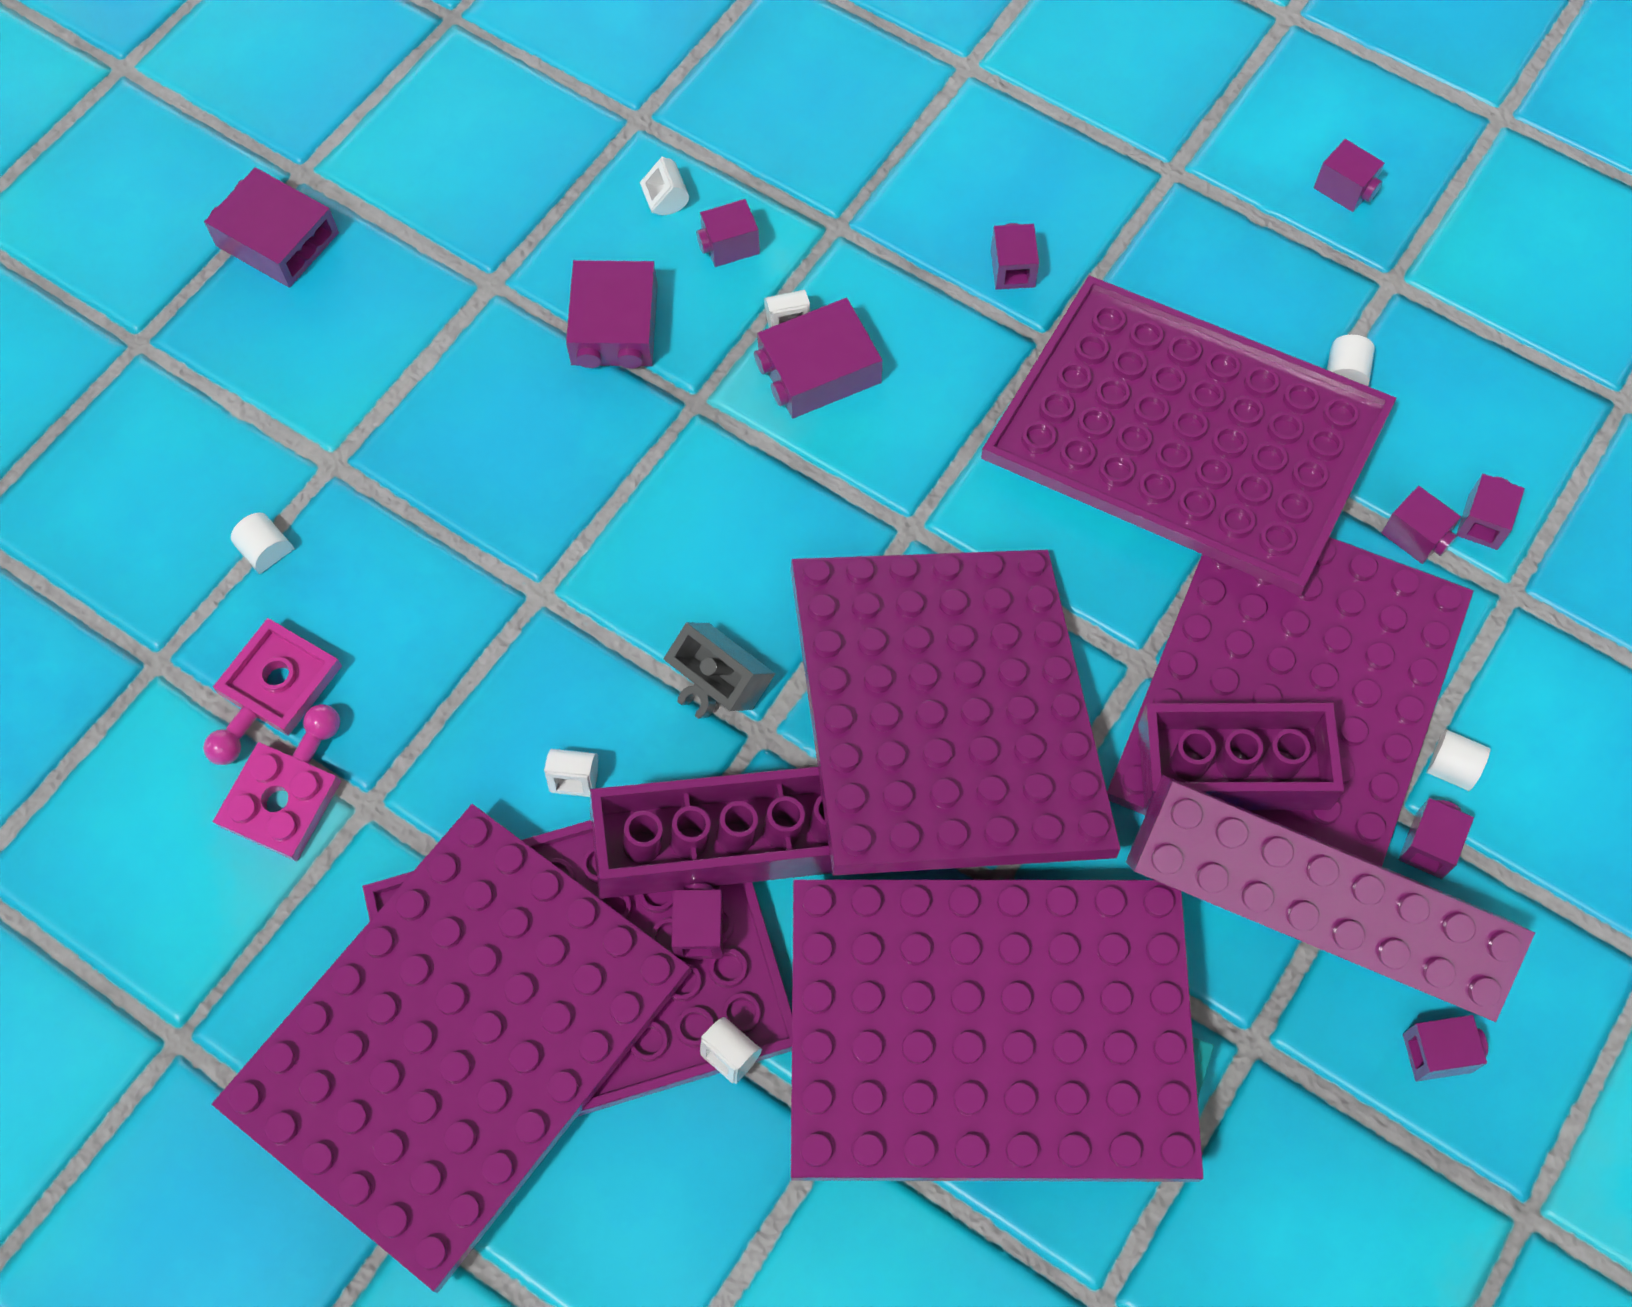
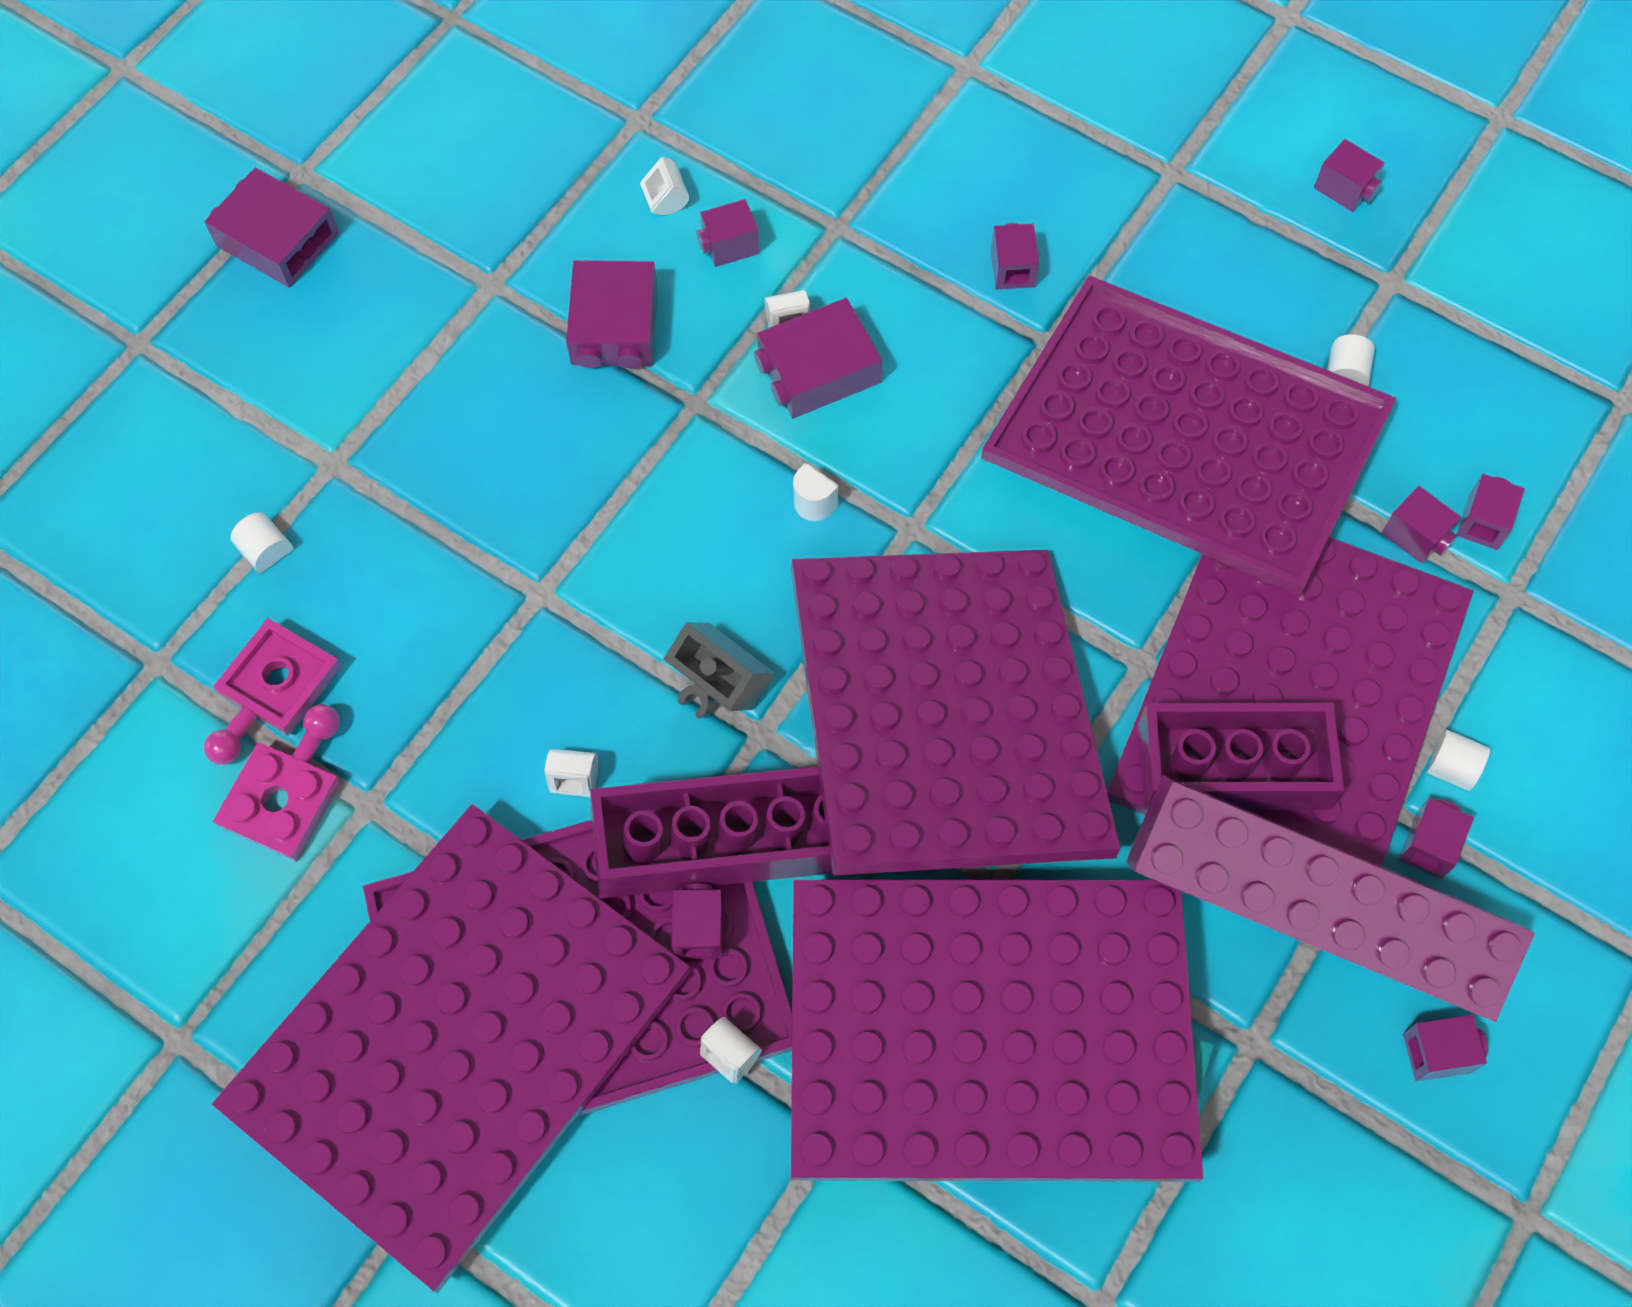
none -> white brick [793,463,838,521]

